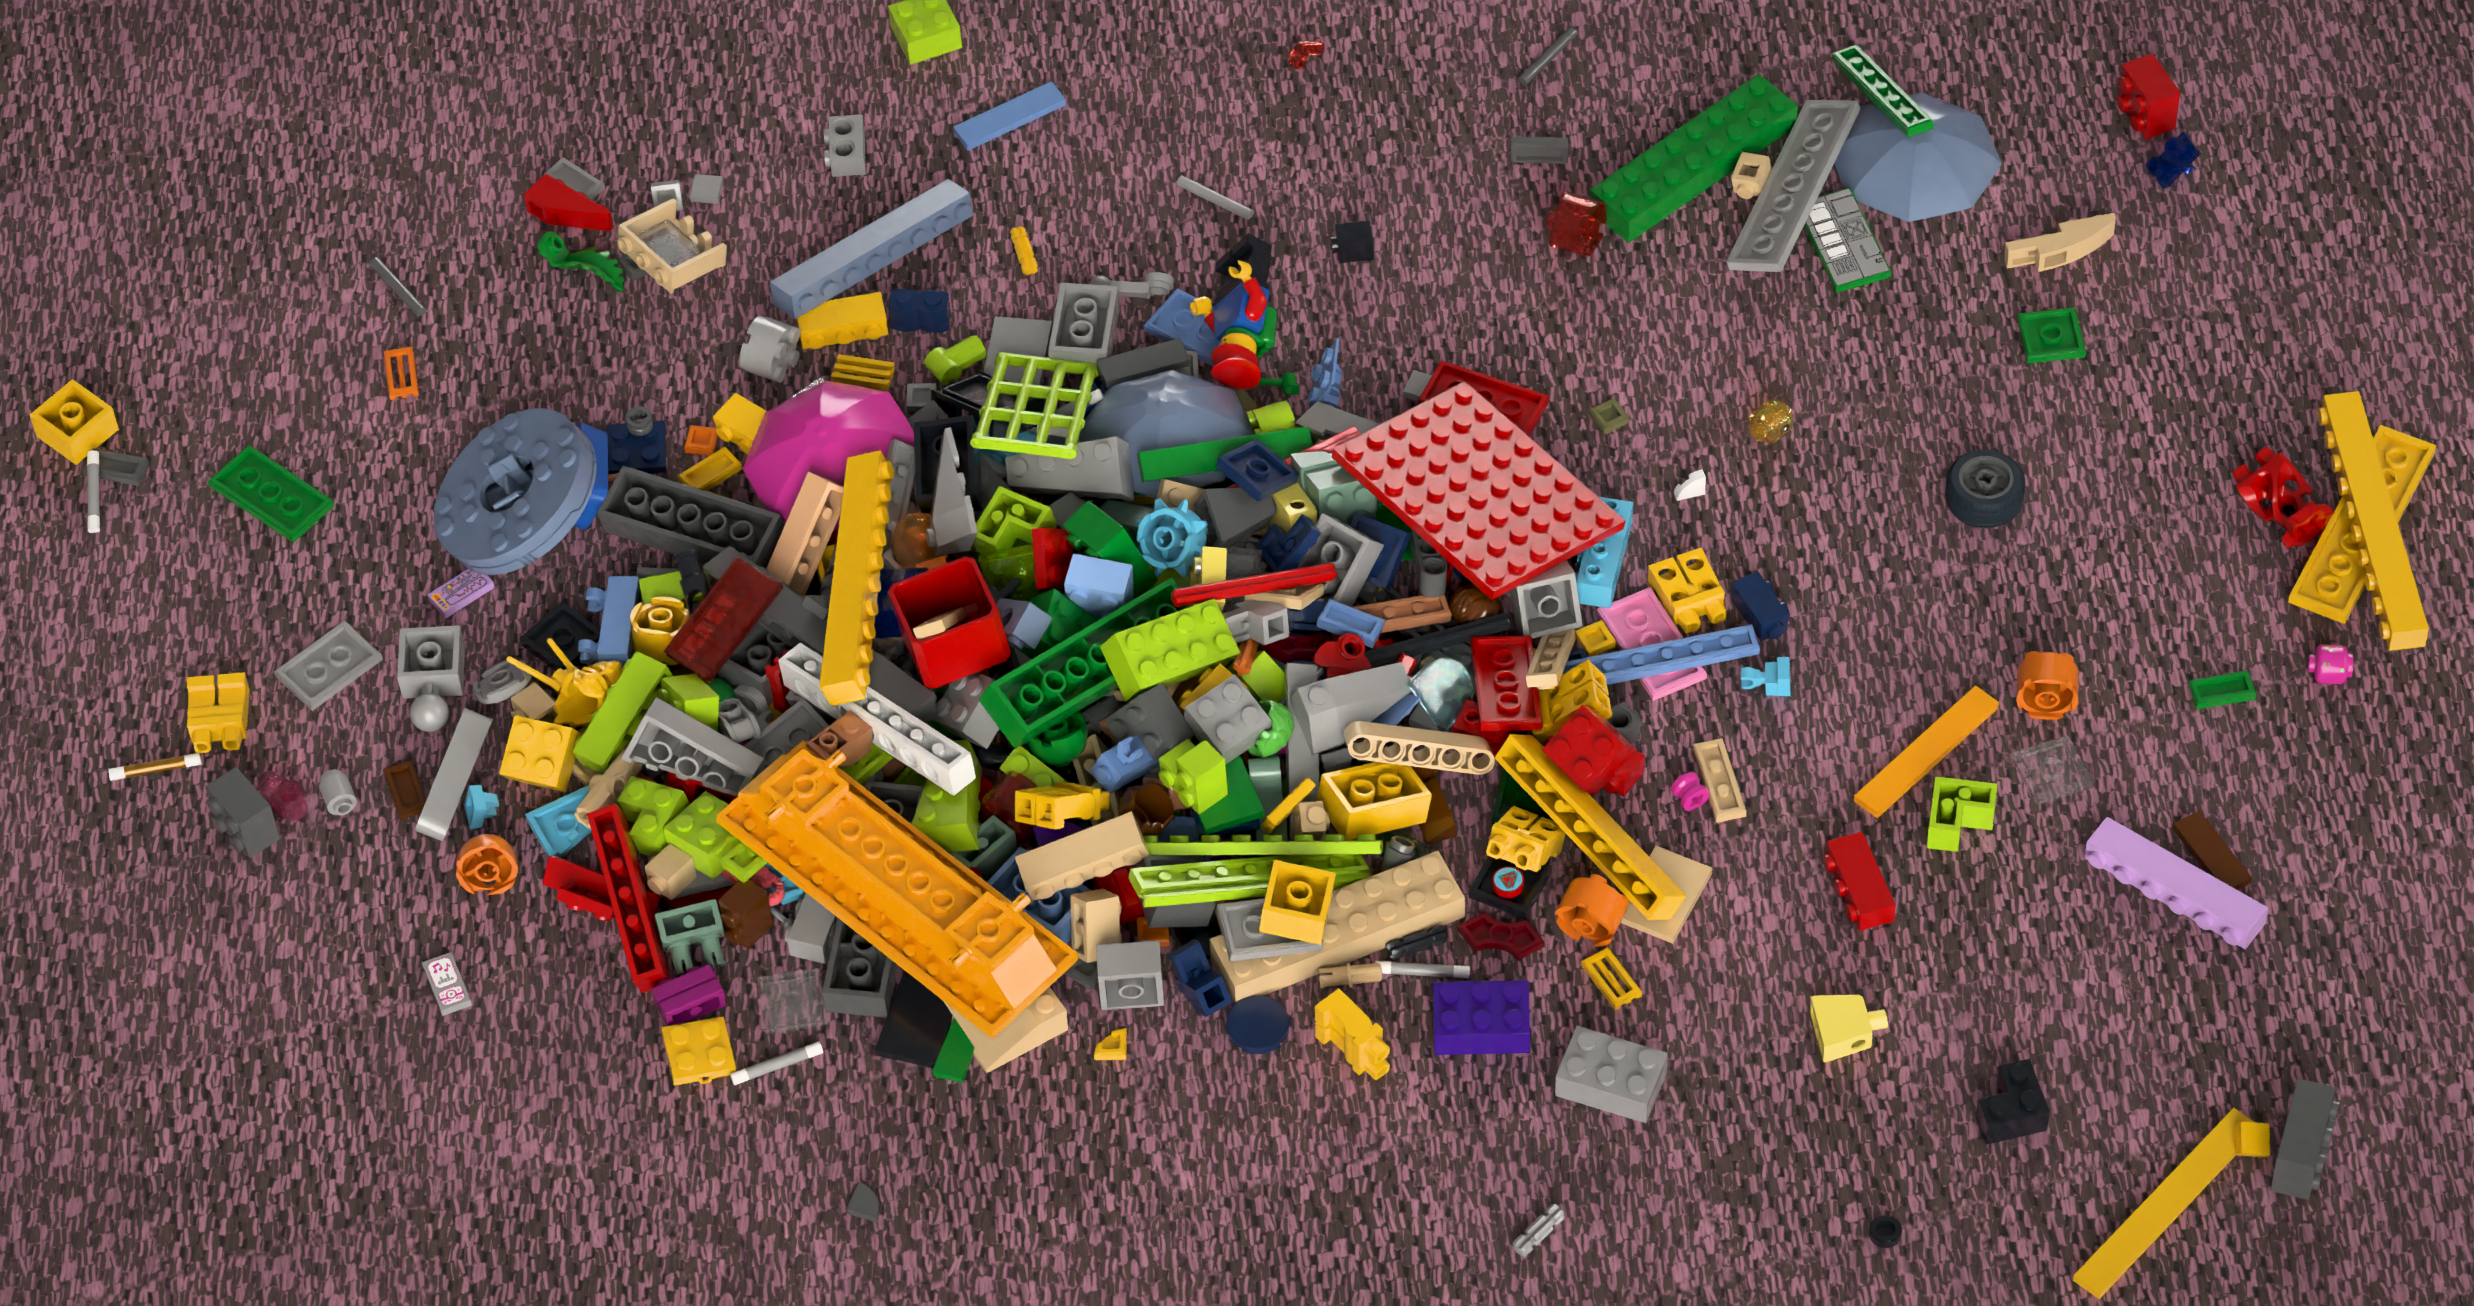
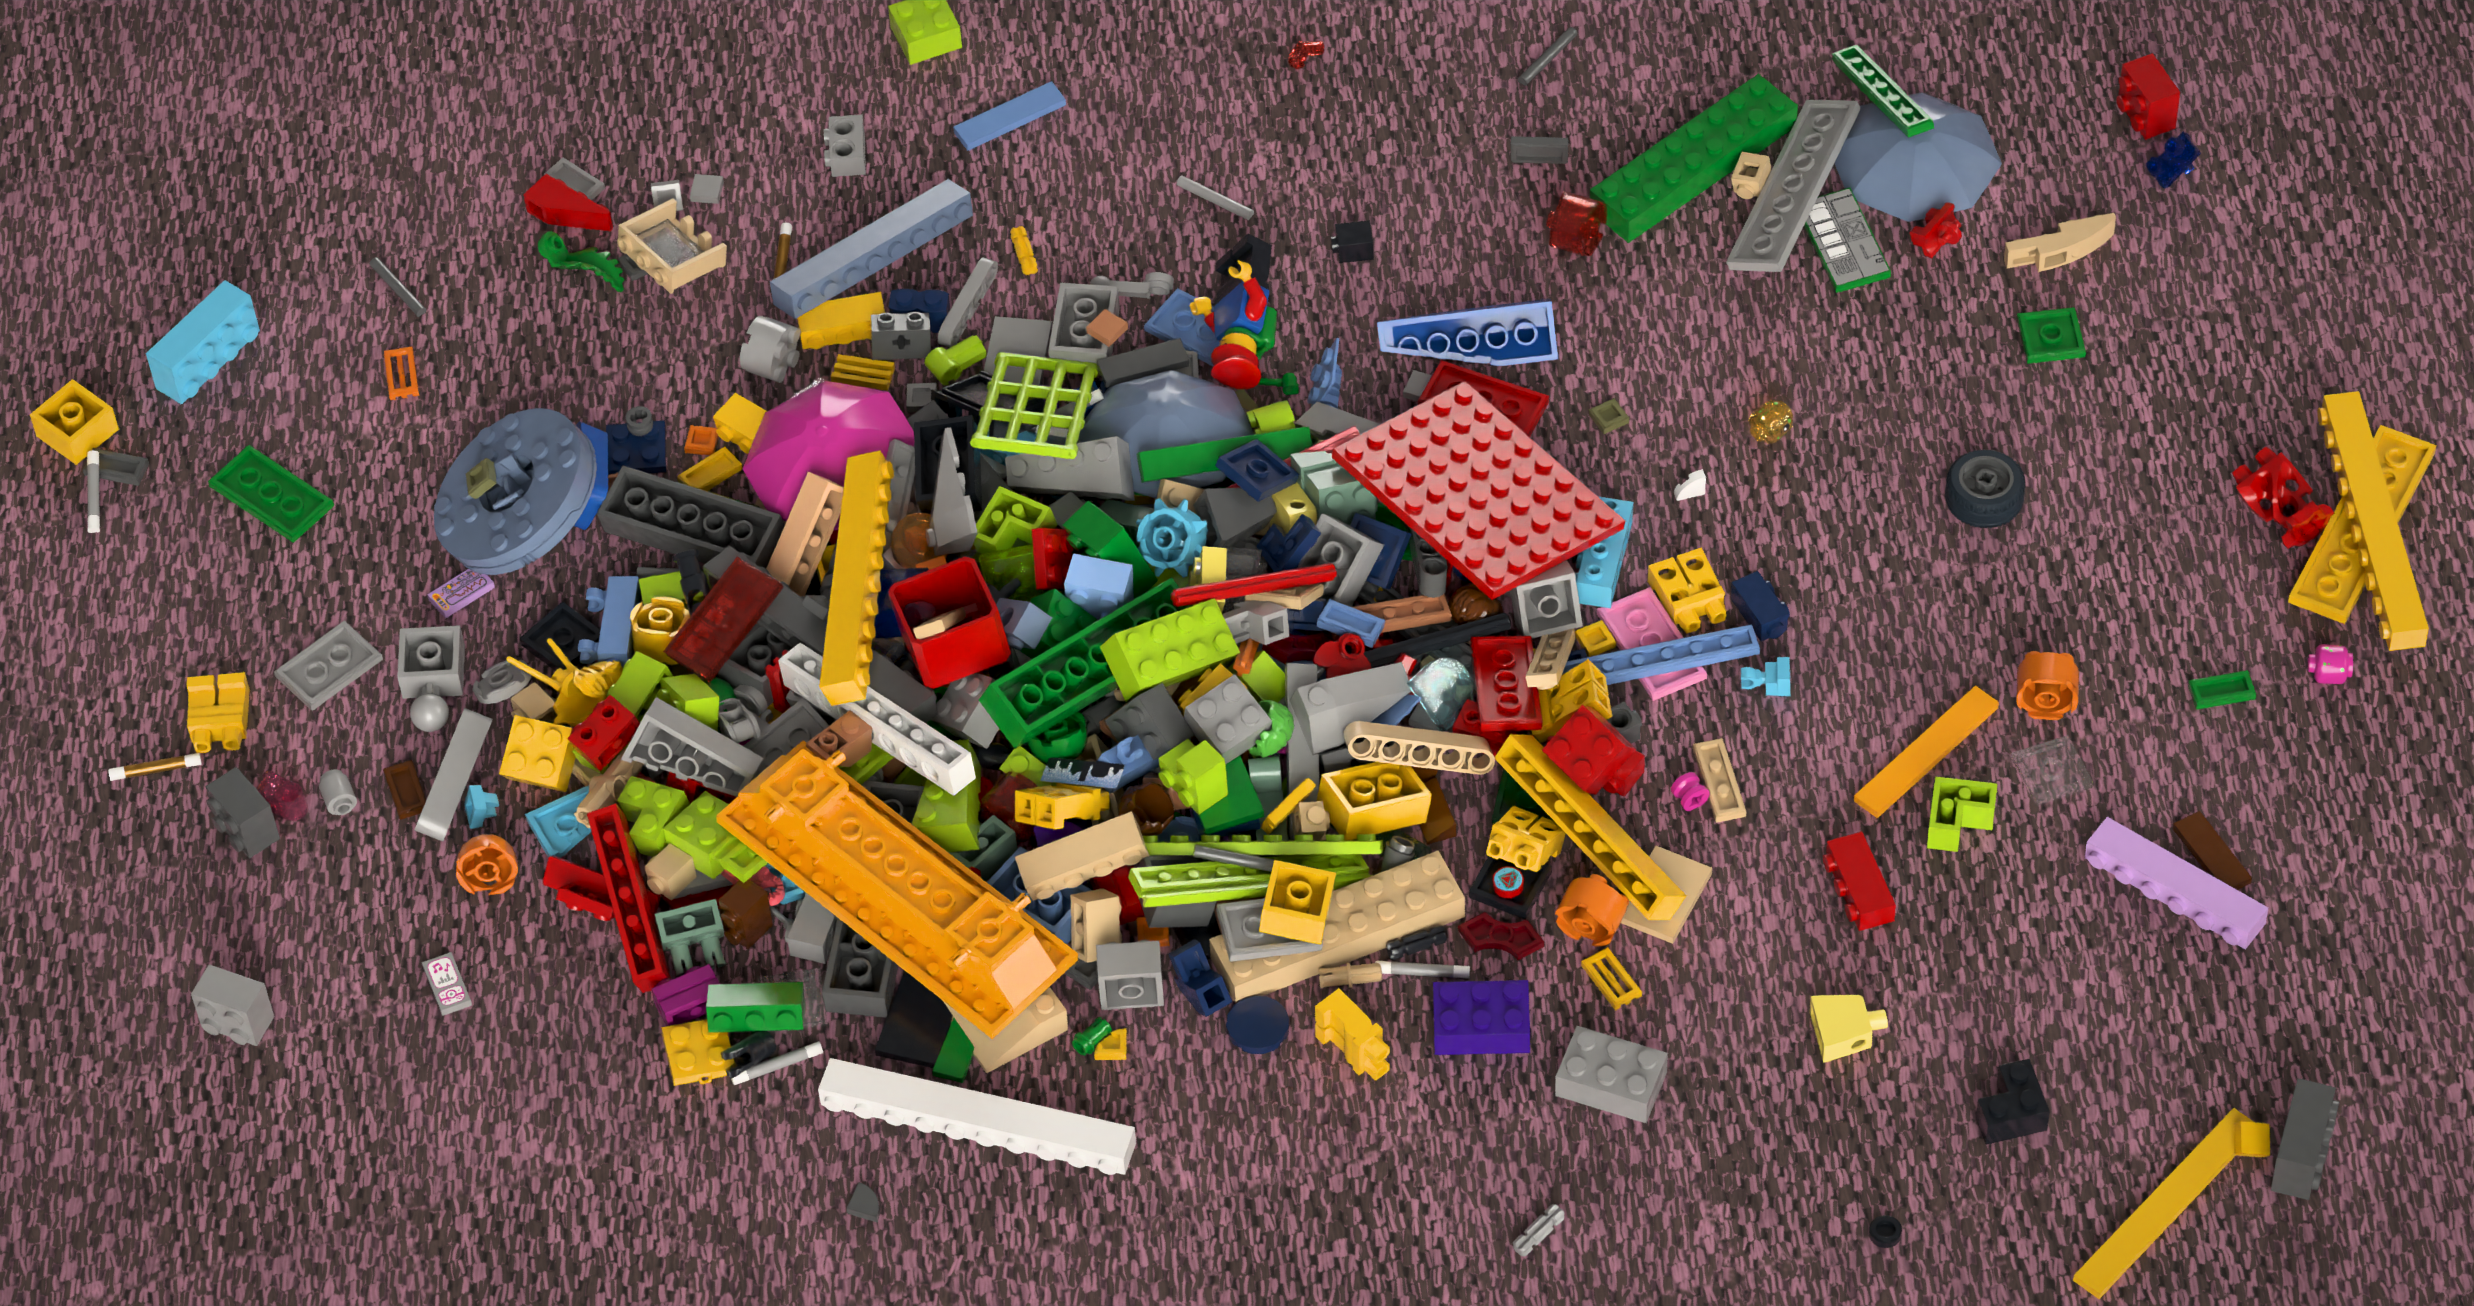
none -> medium azure brick [146,280,260,404]
none -> light grey brick [191,965,275,1046]
none -> olive tile [466,458,497,499]
none -> red brick [567,695,640,772]
none -> green brick [706,982,805,1033]
none -> black hinge [720,1031,776,1079]
none -> pearl gold bar [773,223,792,280]
none -> white brick [818,1058,1136,1175]
none -> dark grey brick [871,312,931,360]
none -> hose [903,600,936,627]
none -> light grey beam [938,257,998,347]
none -> sticker [1040,757,1125,788]
none -> green pin [1072,1017,1112,1056]
none -> nougat tile [1086,309,1128,347]
none -> dark grey bar [1193,845,1318,872]
none -> wedge [1377,299,1558,366]
none -> red hips [1910,202,1962,258]

